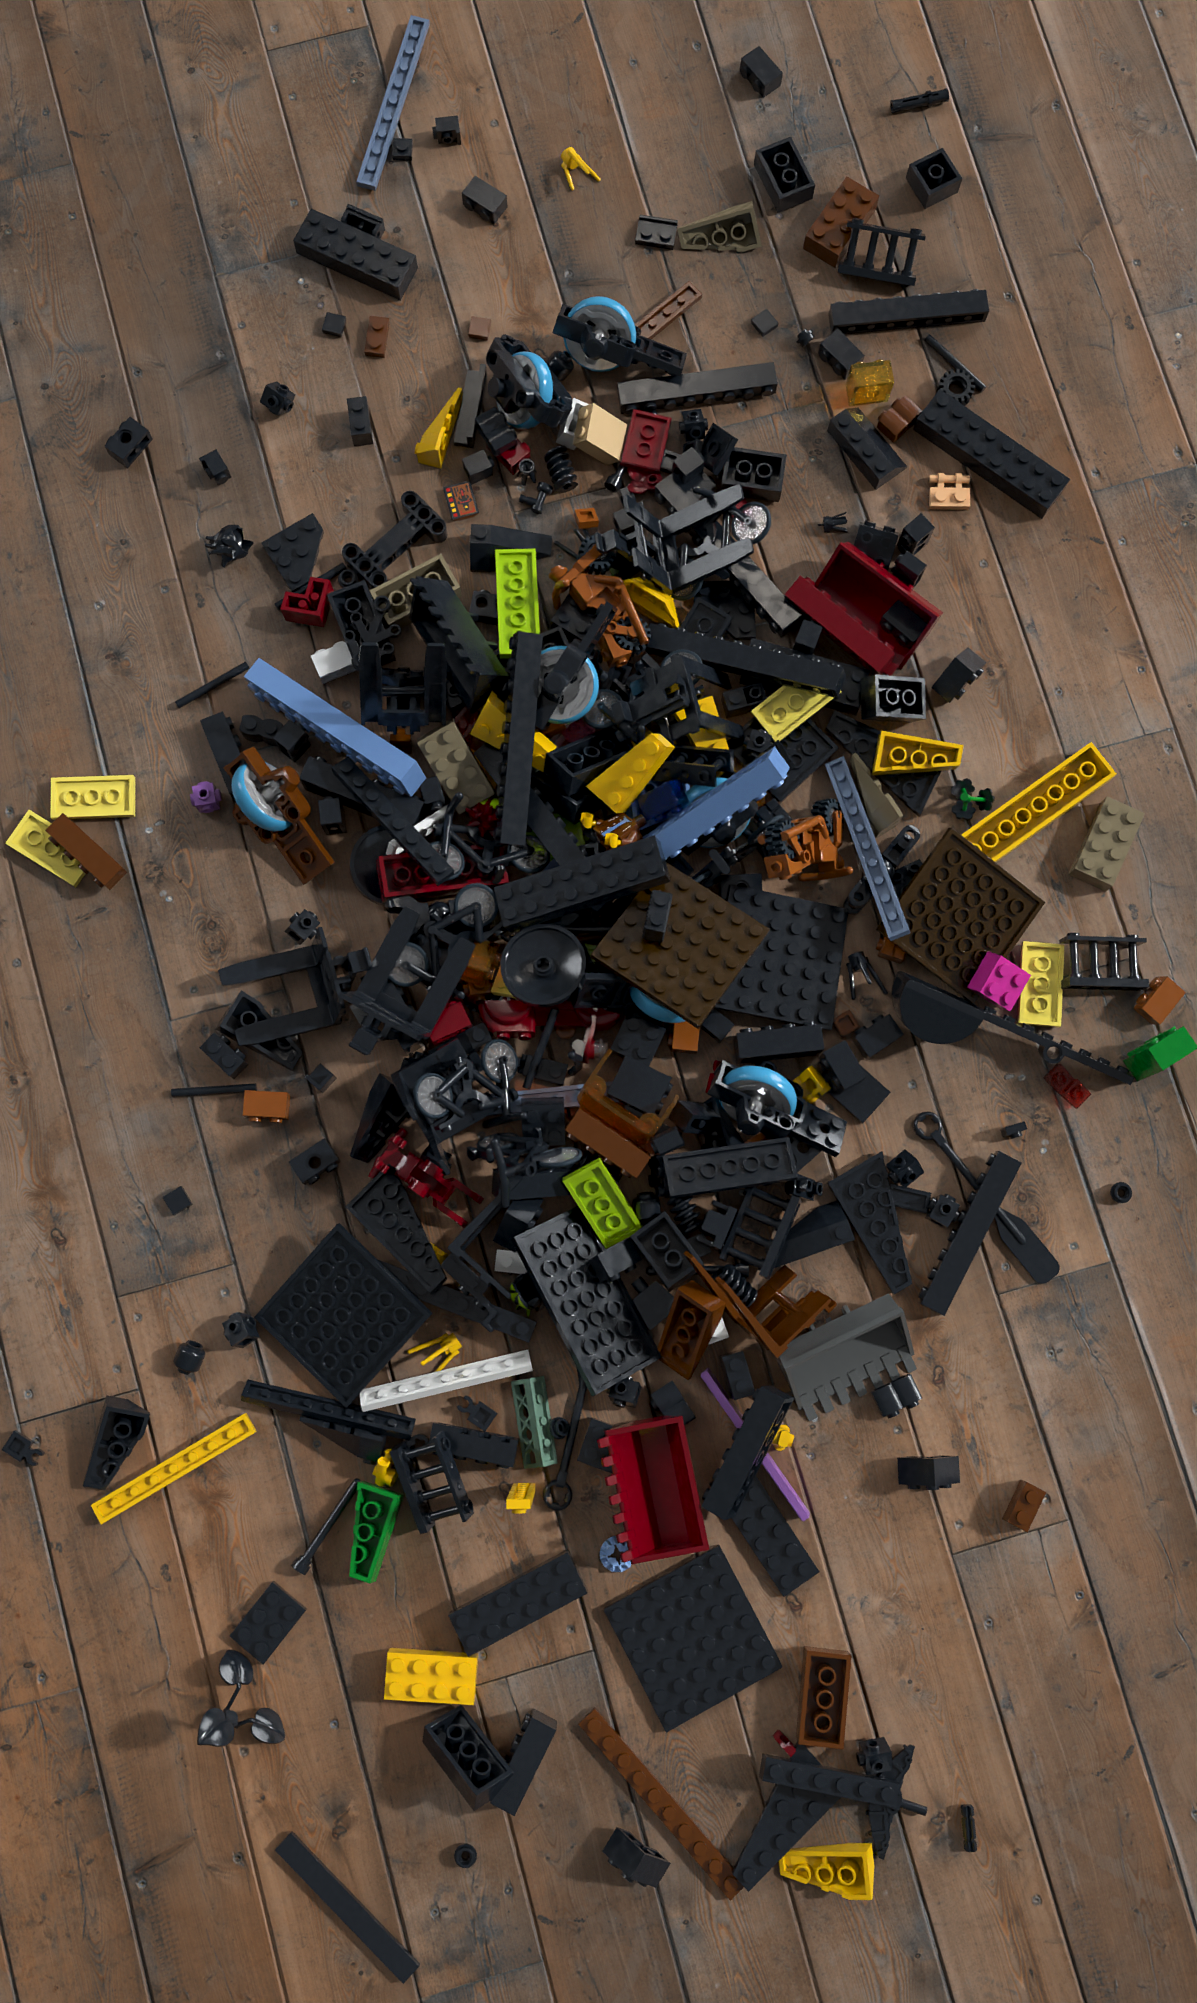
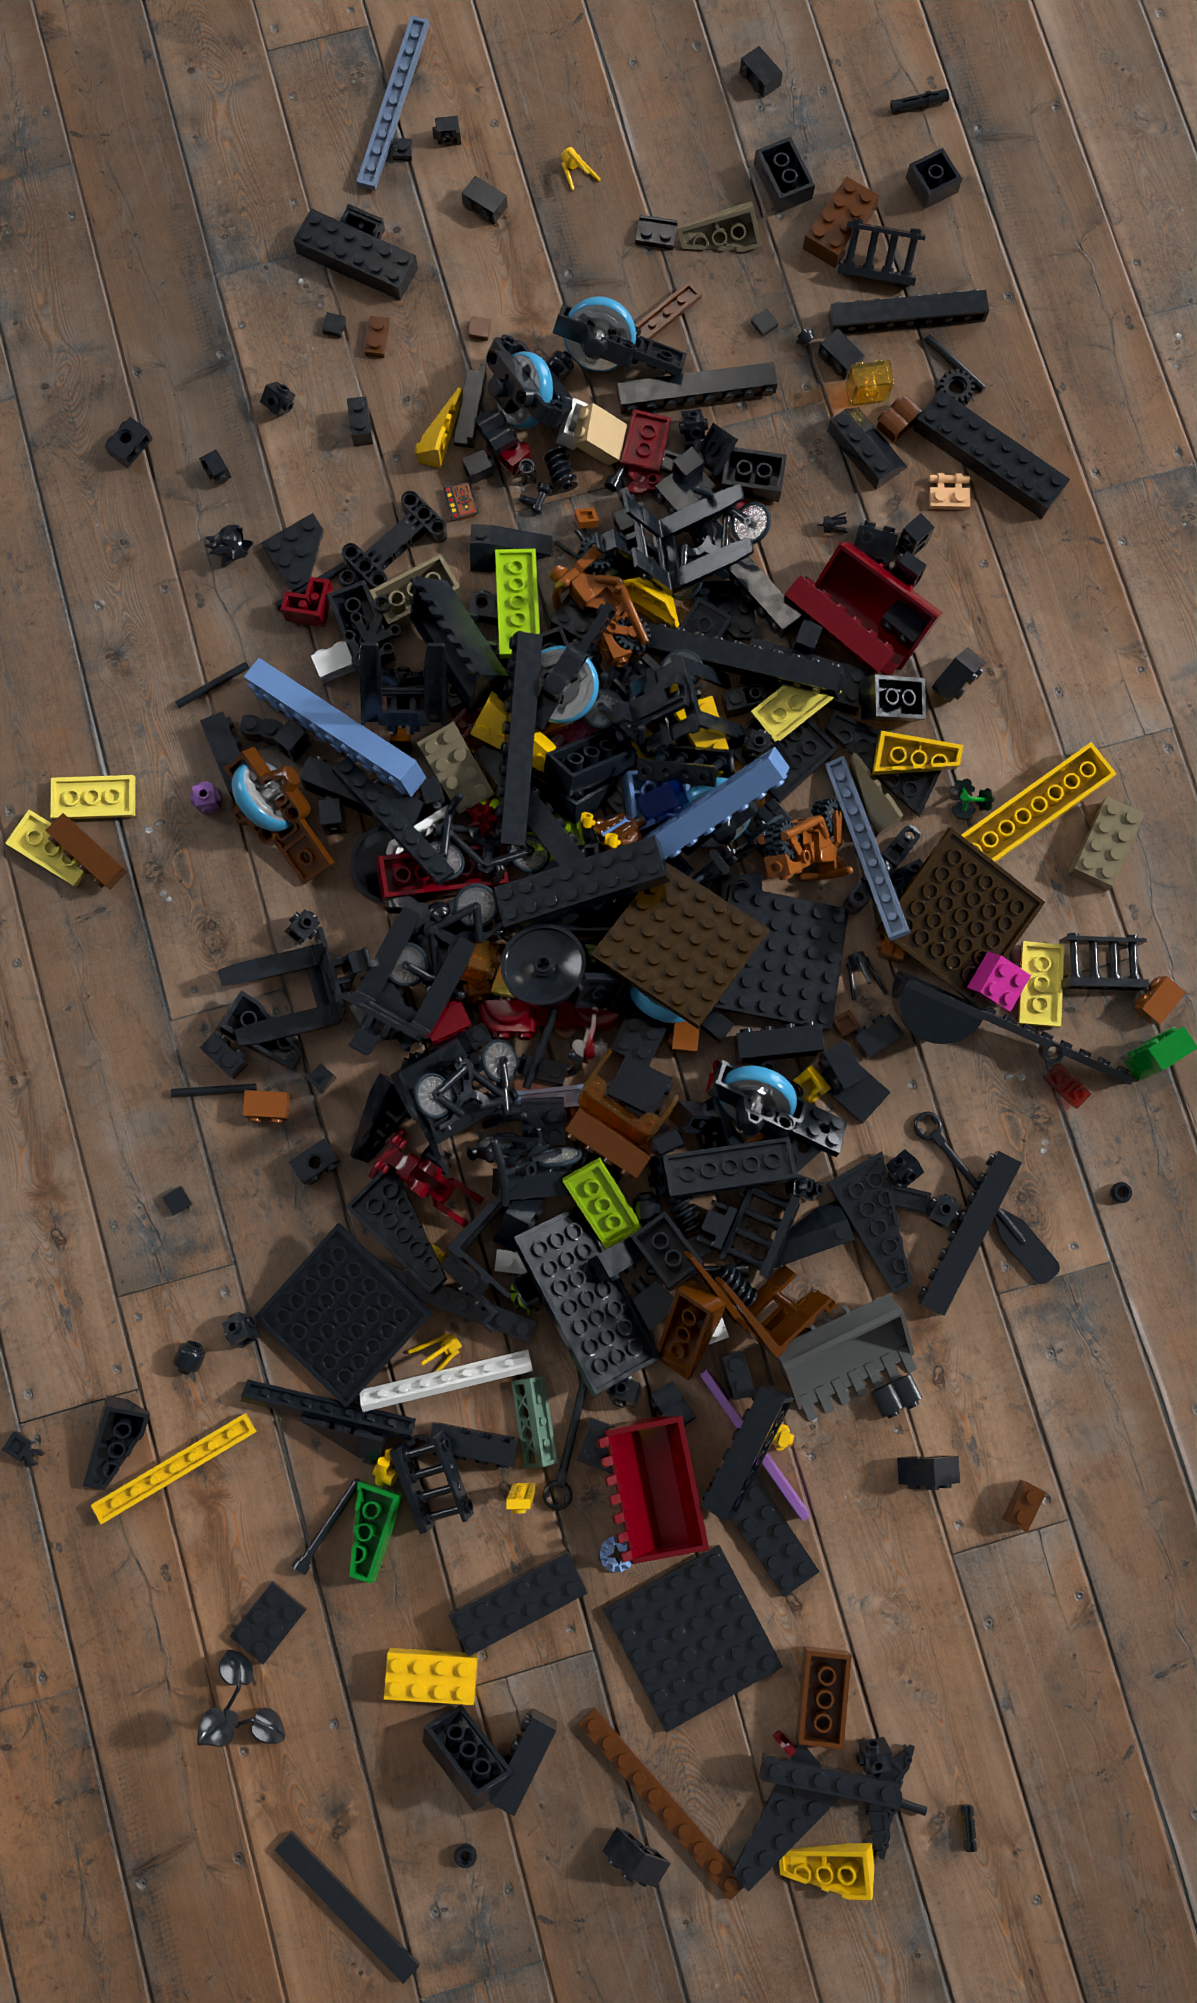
black plate [457,1395,498,1432] -> none
black plate [549,1417,570,1440] -> none
yellow wedge [586,733,675,813] -> none
black brick [642,890,673,943] -> none
black plate [1000,1121,1027,1139] -> none

